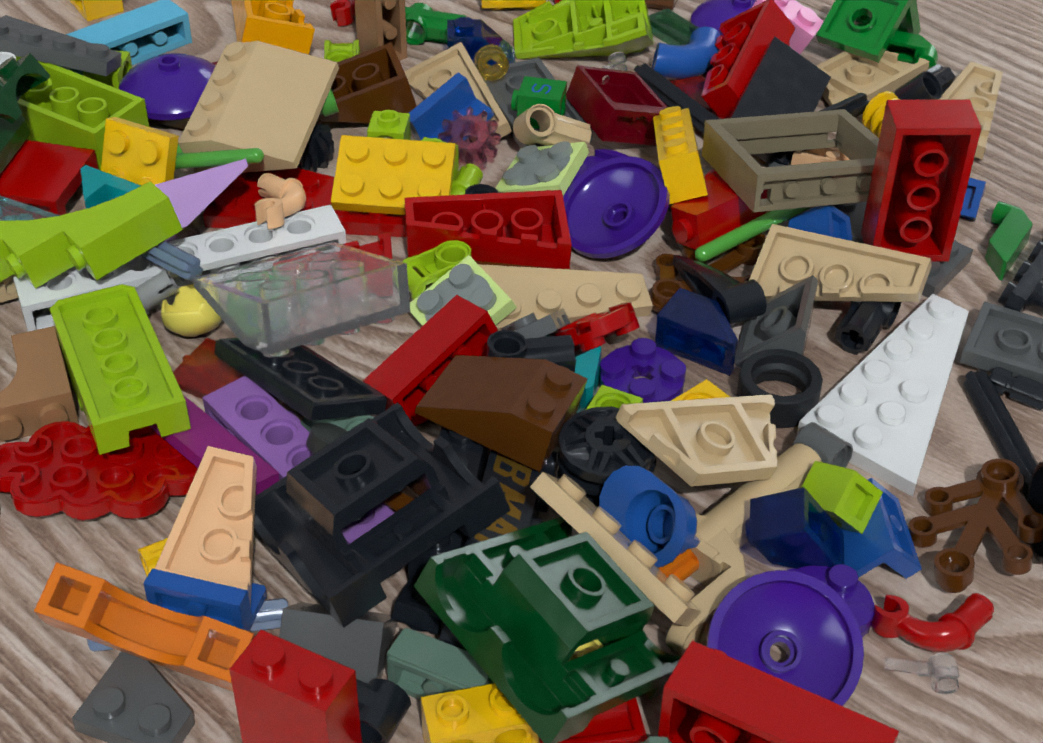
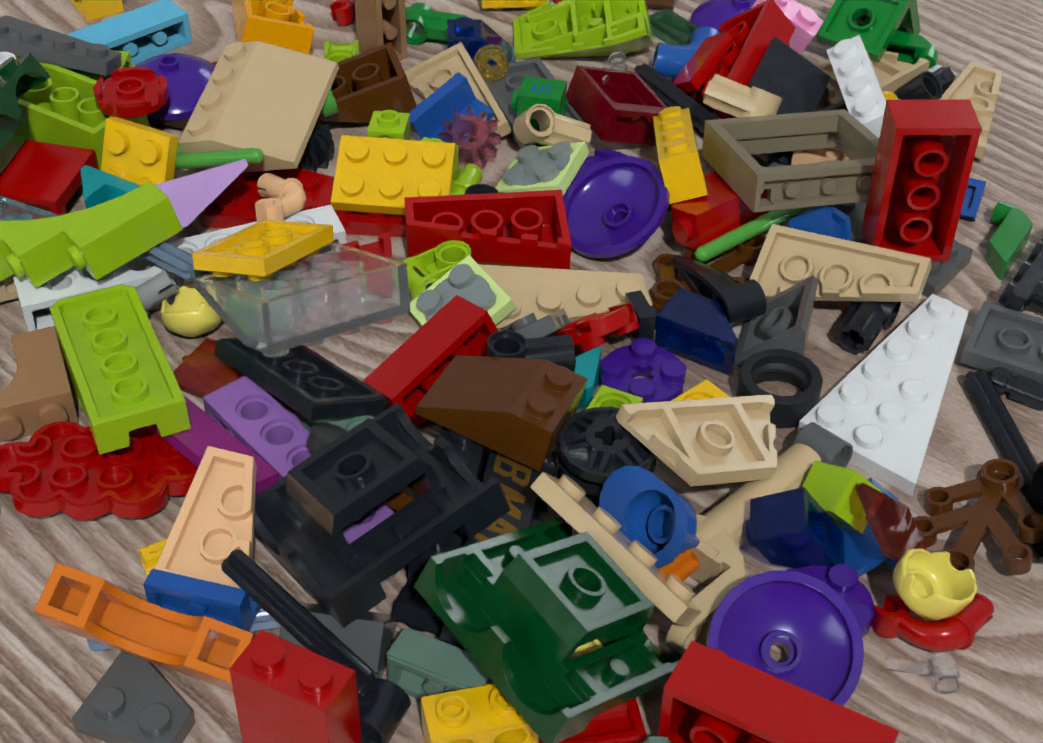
none -> red tile [93,67,169,118]
none -> yellow plate [192,220,334,281]
none -> black axle [221,549,379,697]
none -> black plate [624,290,659,342]
none -> red tile [672,32,734,93]
none -> tan piece [703,74,783,118]
none -> white arch [826,35,886,138]
none -> clear red piece [855,482,927,561]
none -> light yellow hair [892,548,978,620]

